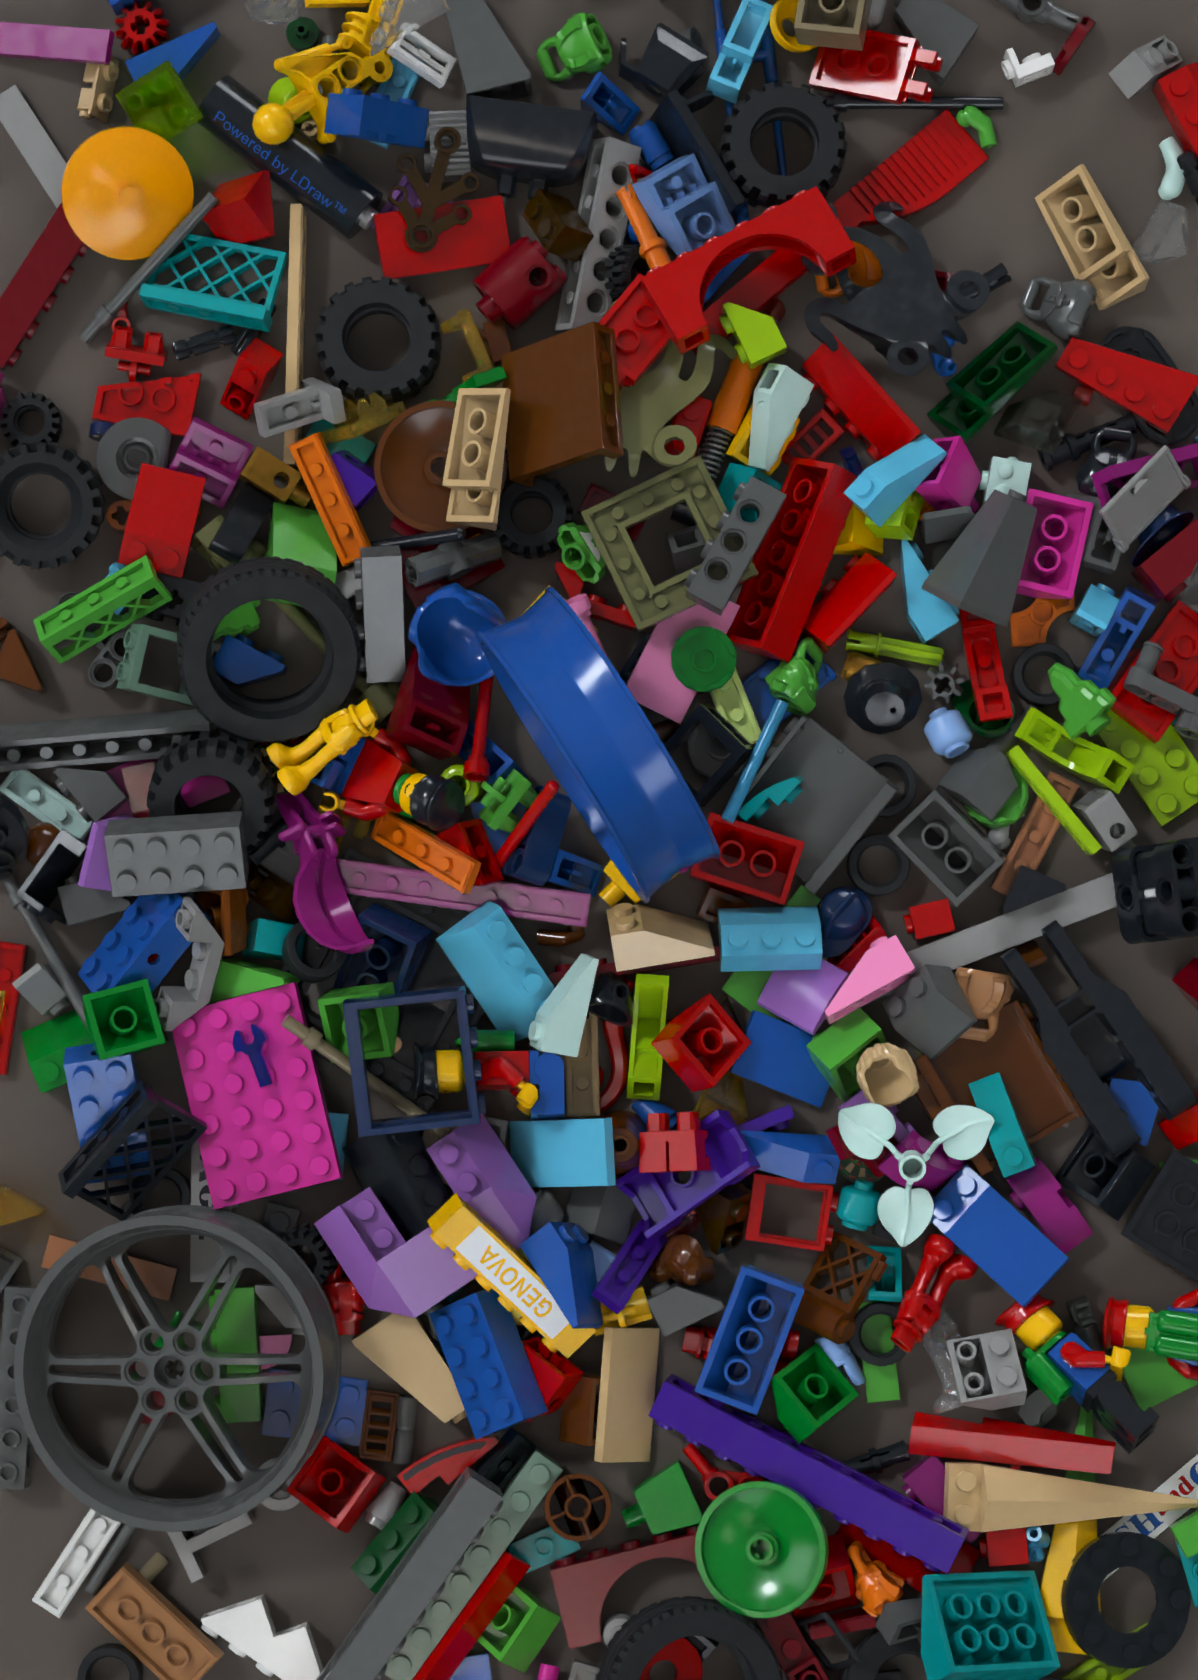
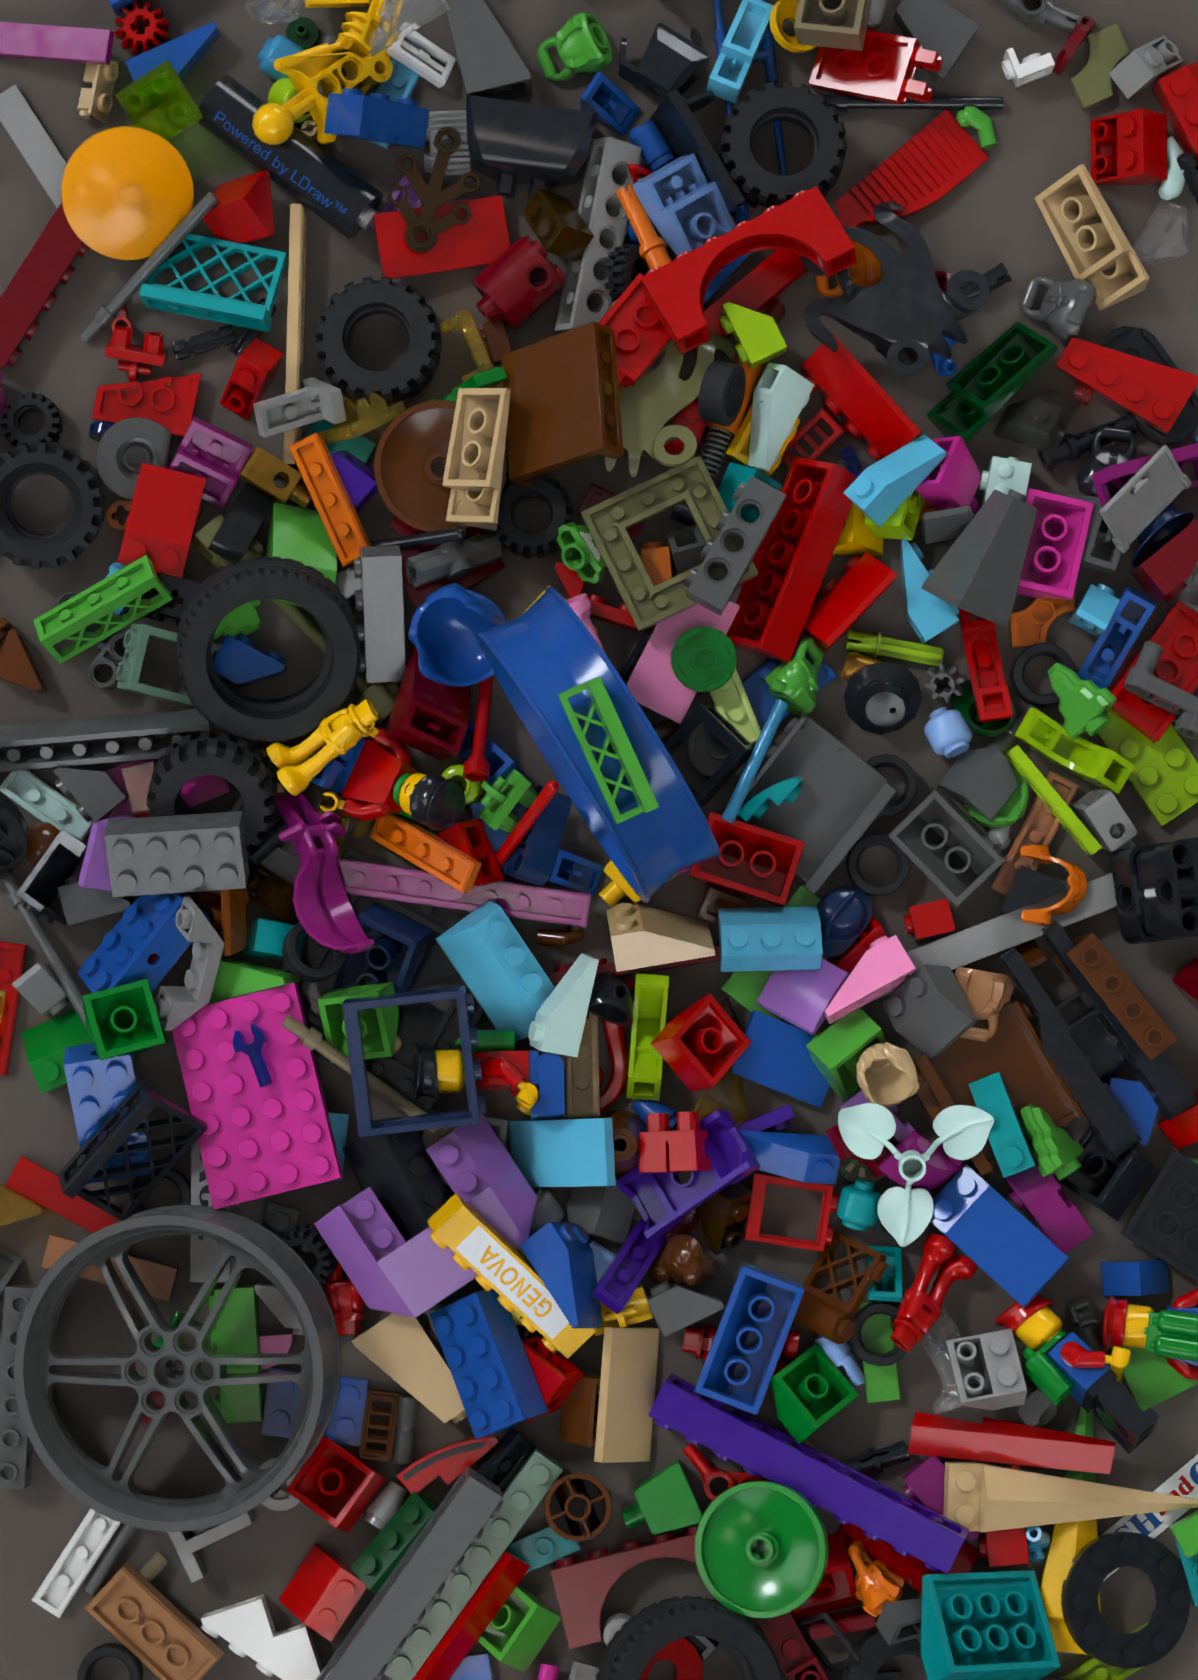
none -> red tile [5,1156,131,1233]
none -> dark azure head [256,35,304,81]
none -> red slope [279,1543,367,1642]
none -> bright green fence [557,677,659,824]
none -> orange window [639,542,672,586]
none -> black tyre [698,360,746,426]
none -> orange helmet [1020,845,1087,926]
none -> bright green rock [1020,1104,1084,1181]
none -> reddish brown panel [1052,933,1177,1061]
none -> olive tile [1070,23,1130,110]
none -> red slope [1090,108,1167,185]
none -> blue slope [1100,1258,1169,1296]

